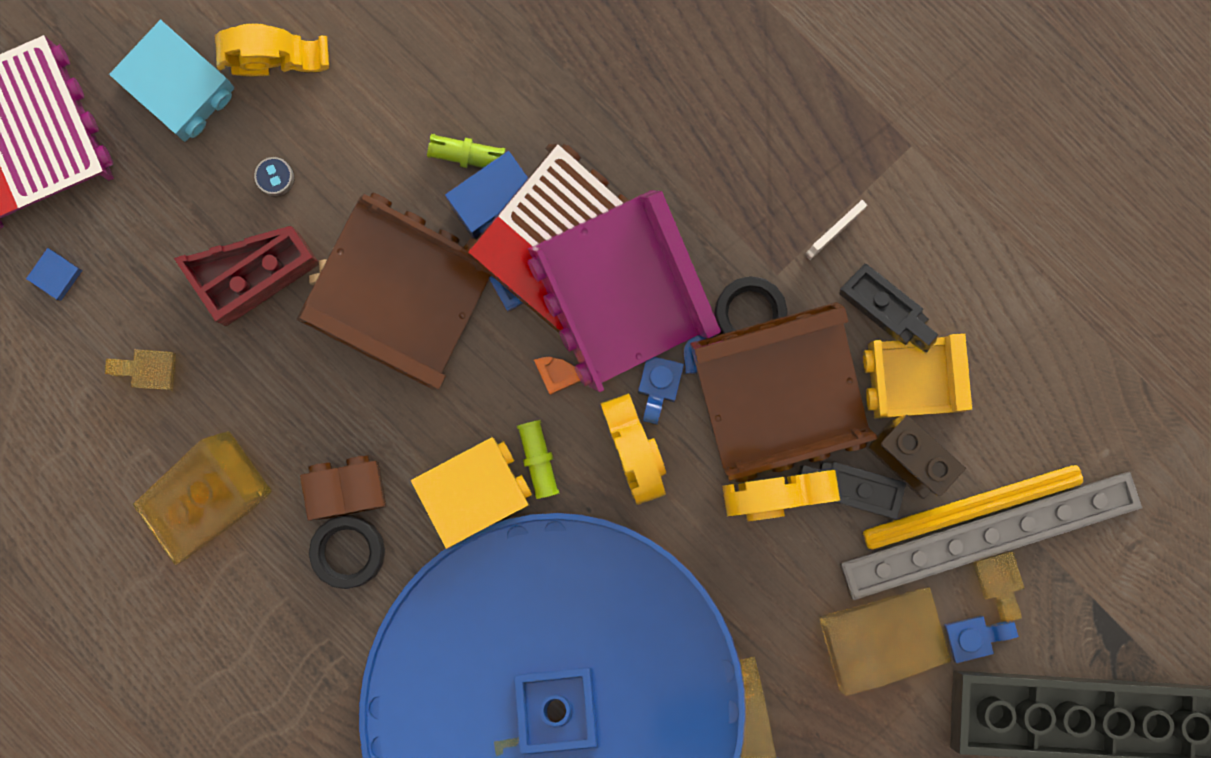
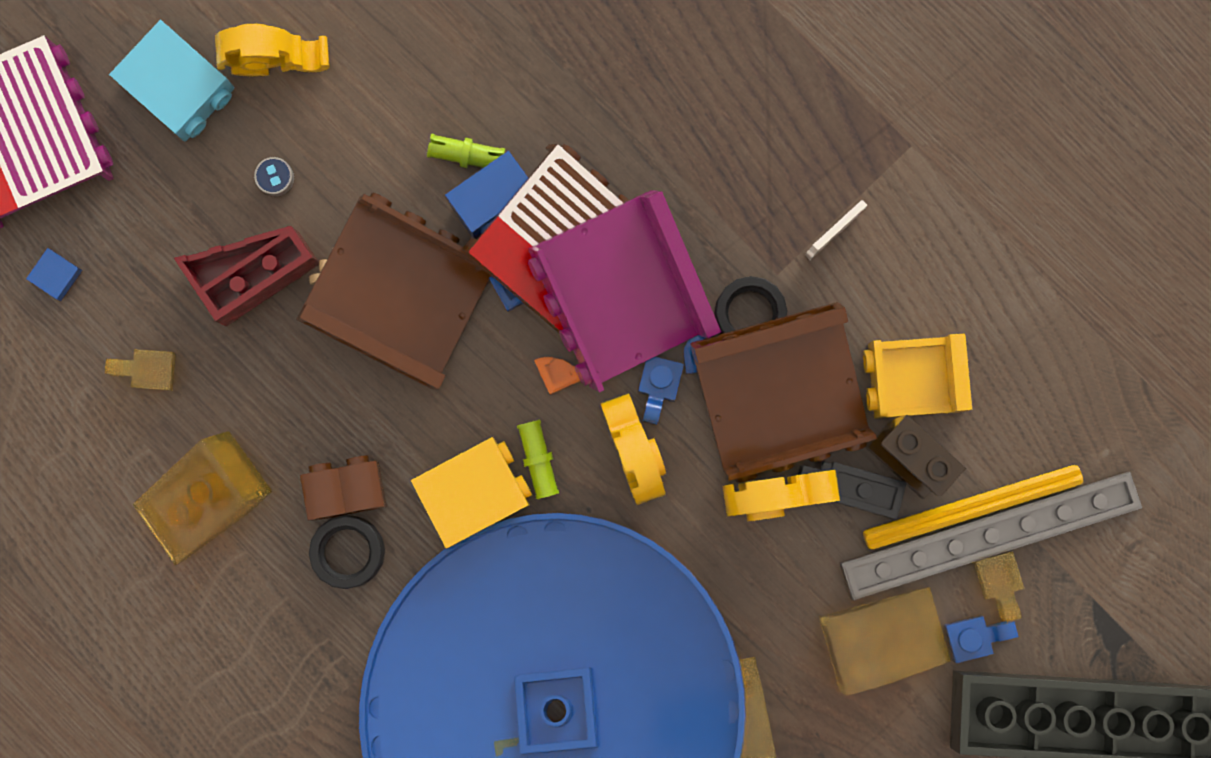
black hinge [839,263,939,353] -> none

